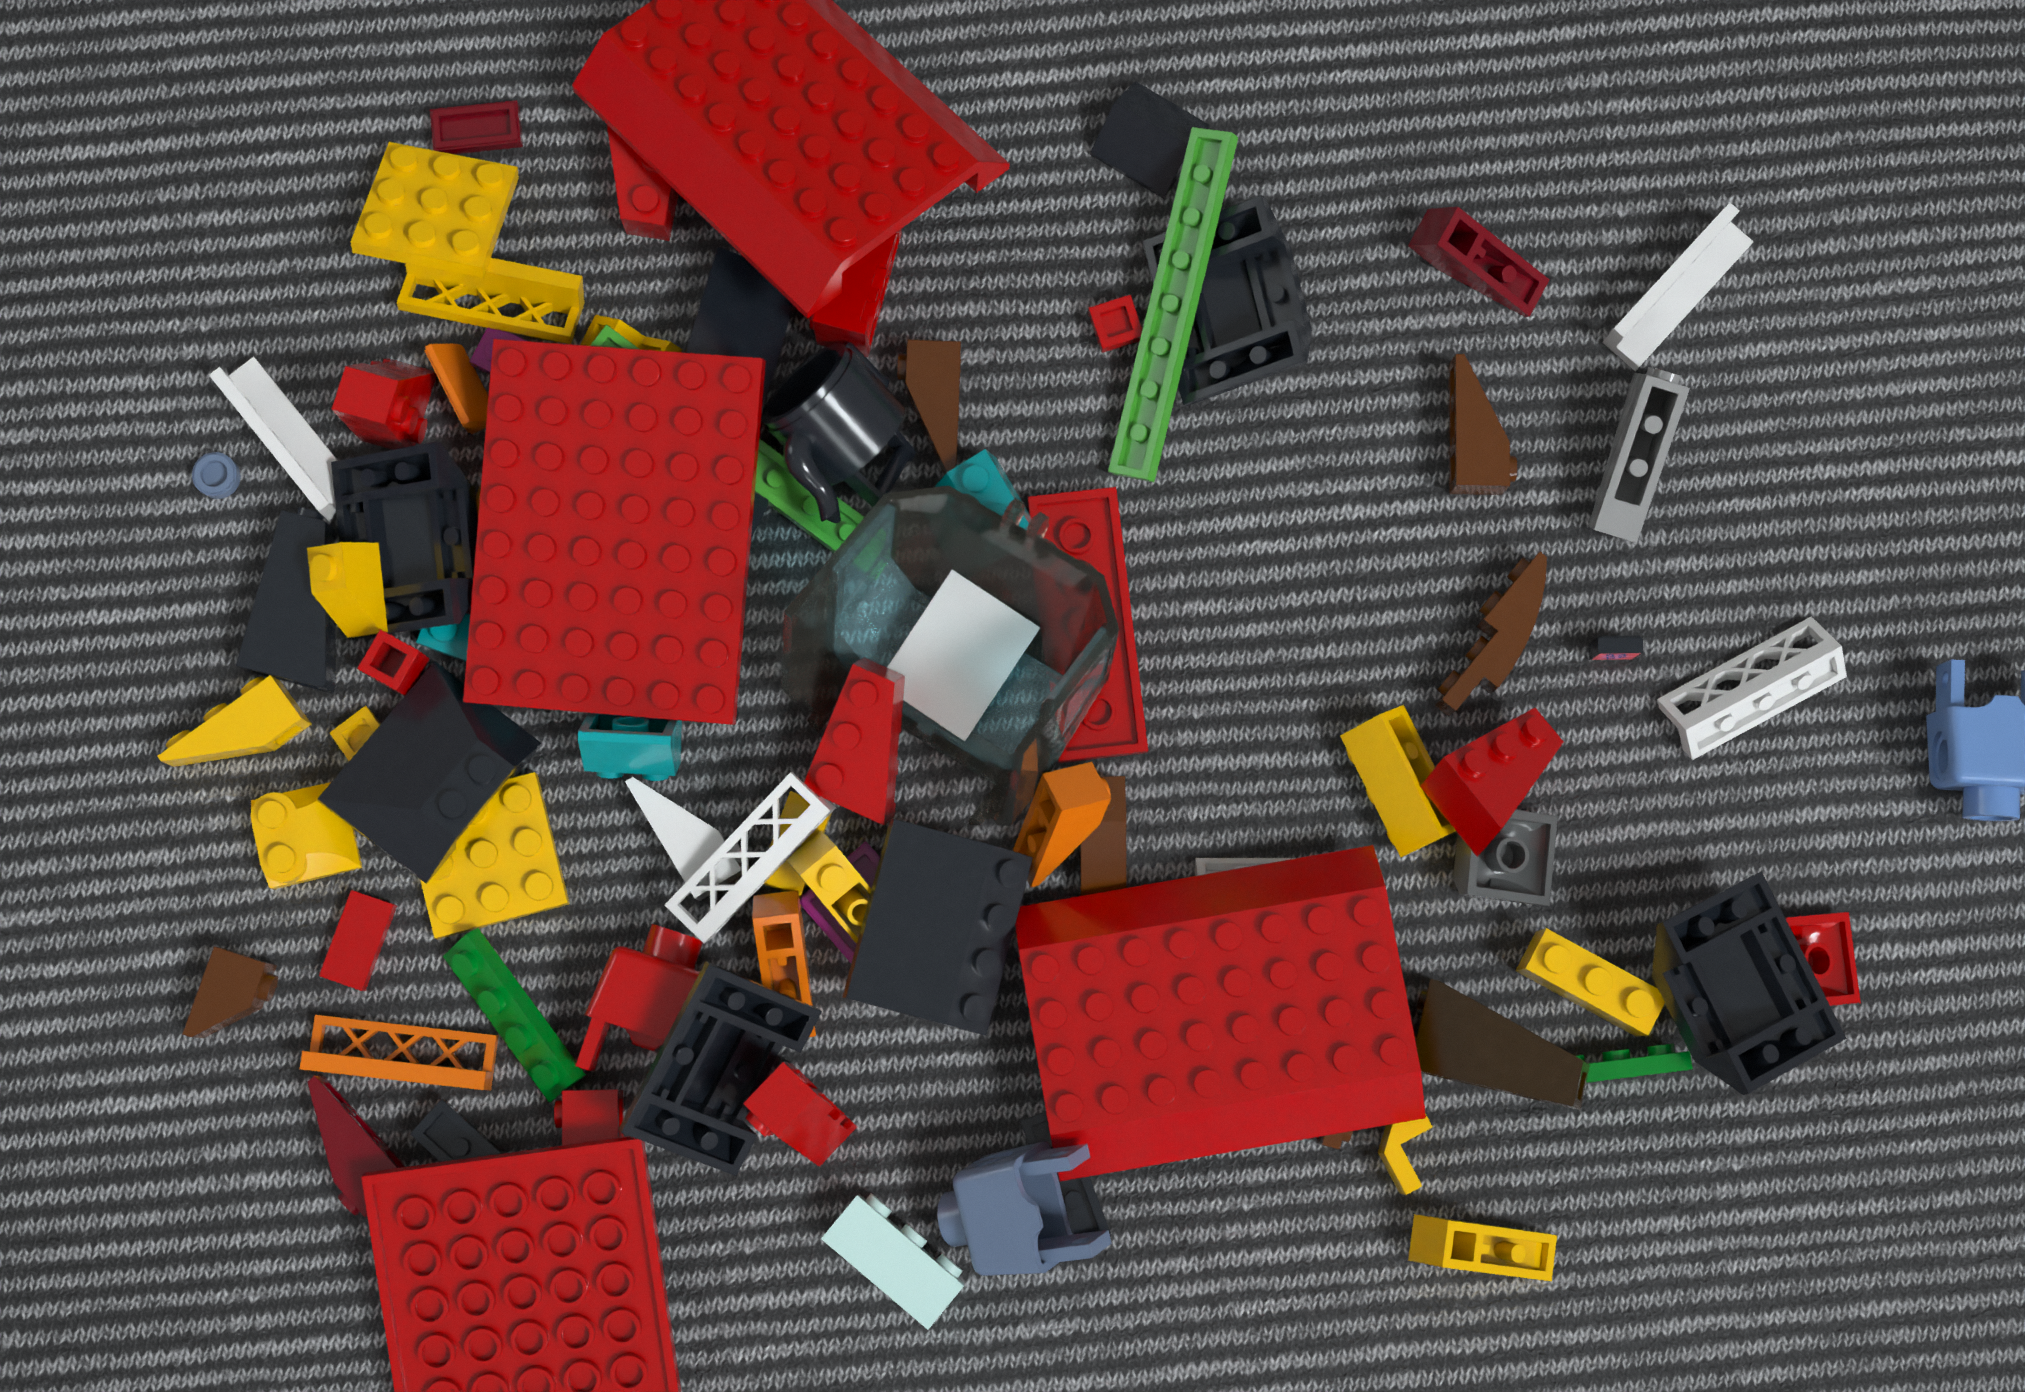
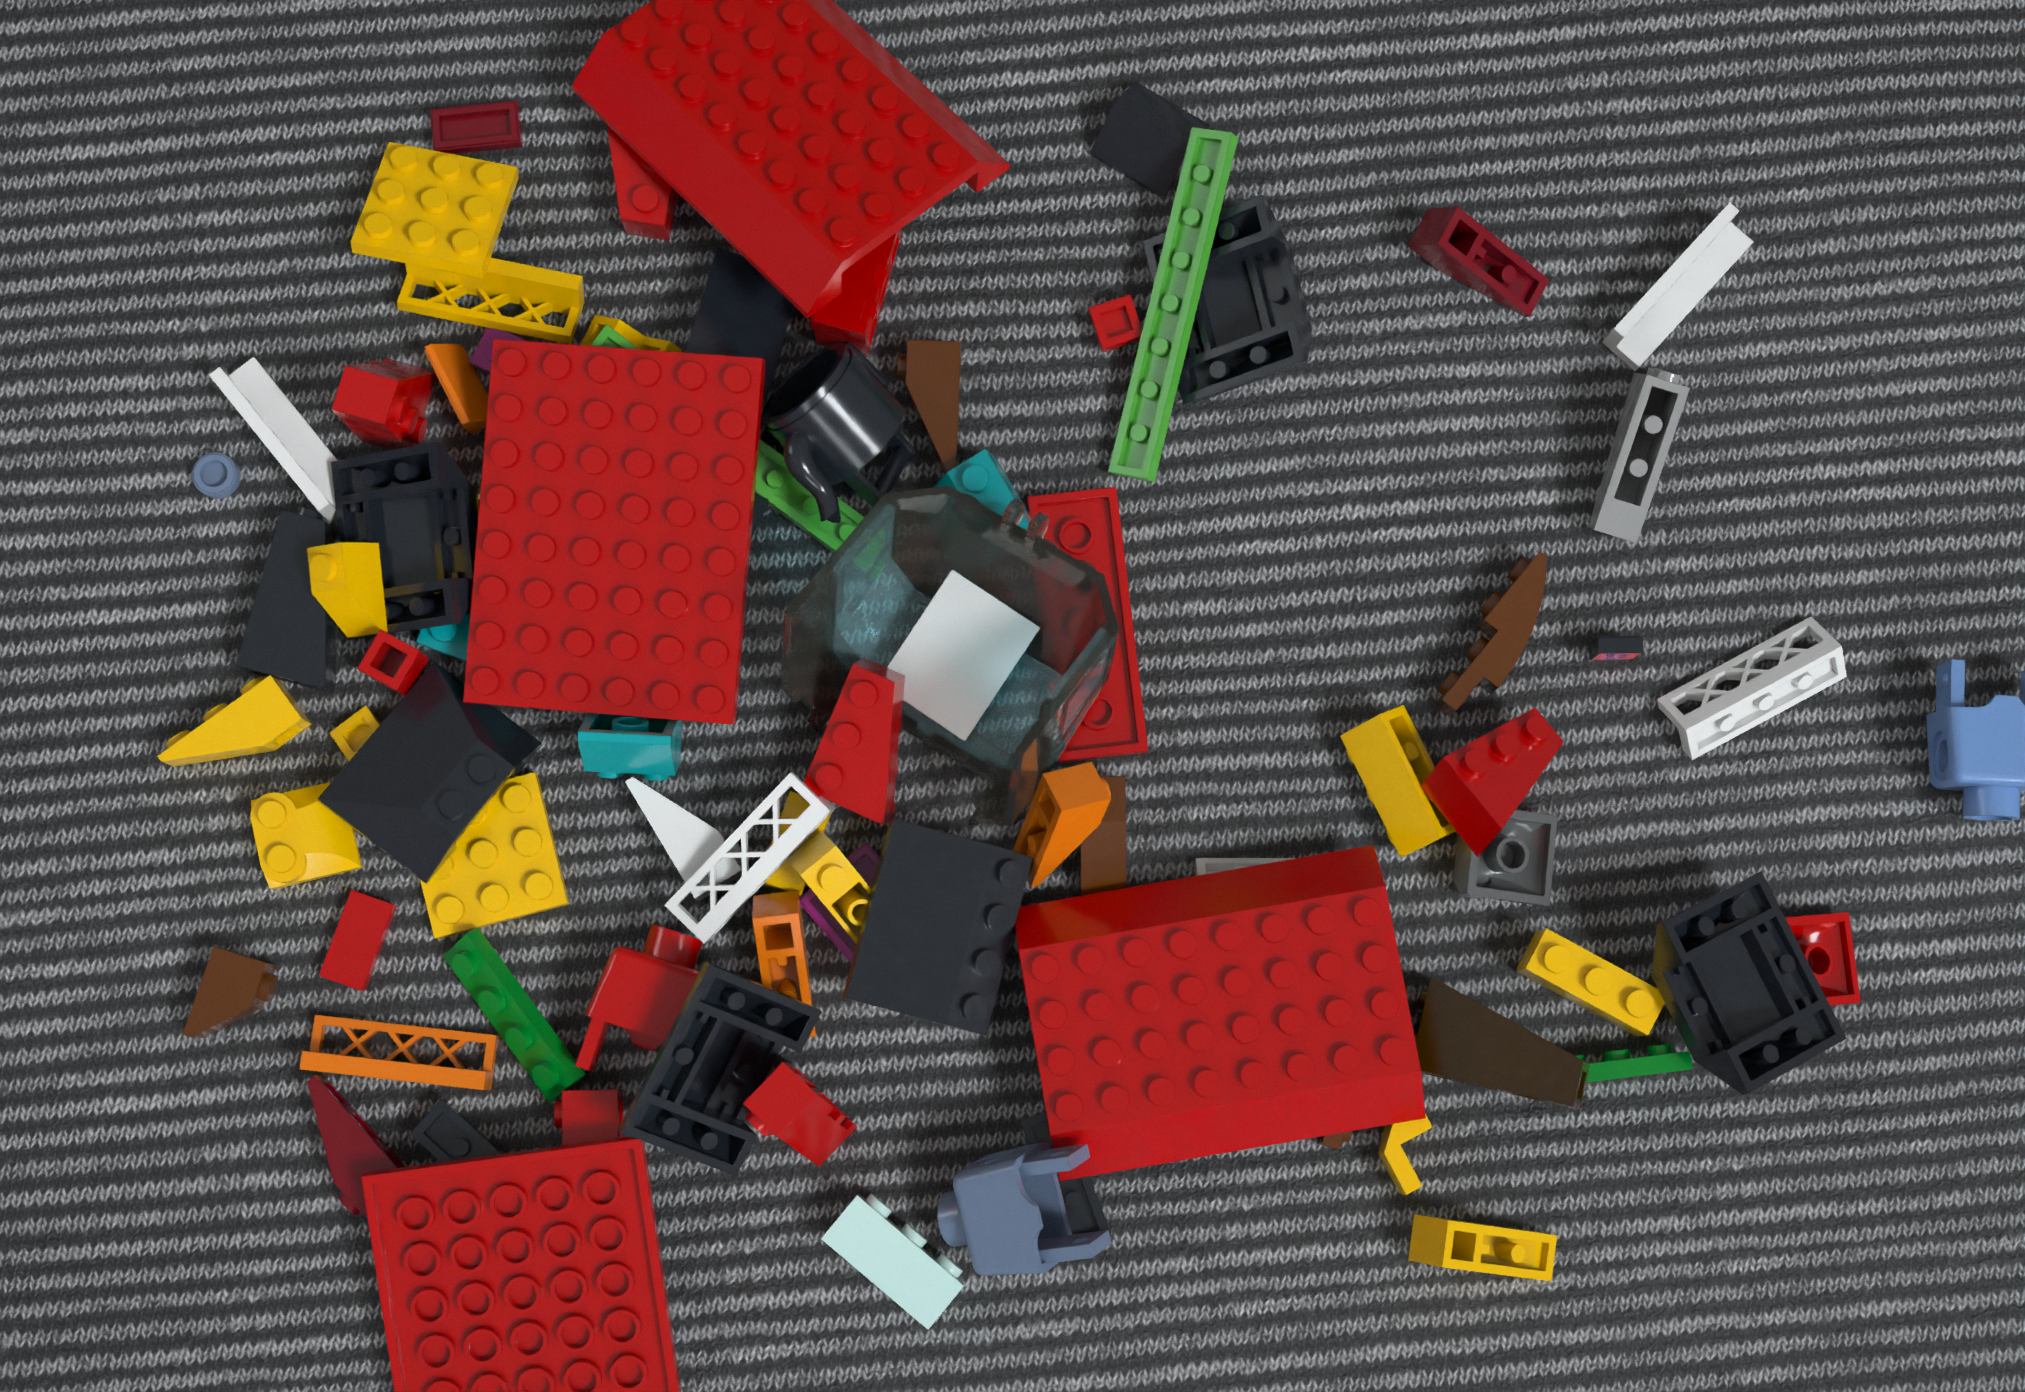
reddish brown slope [1449,354,1517,495] -> none

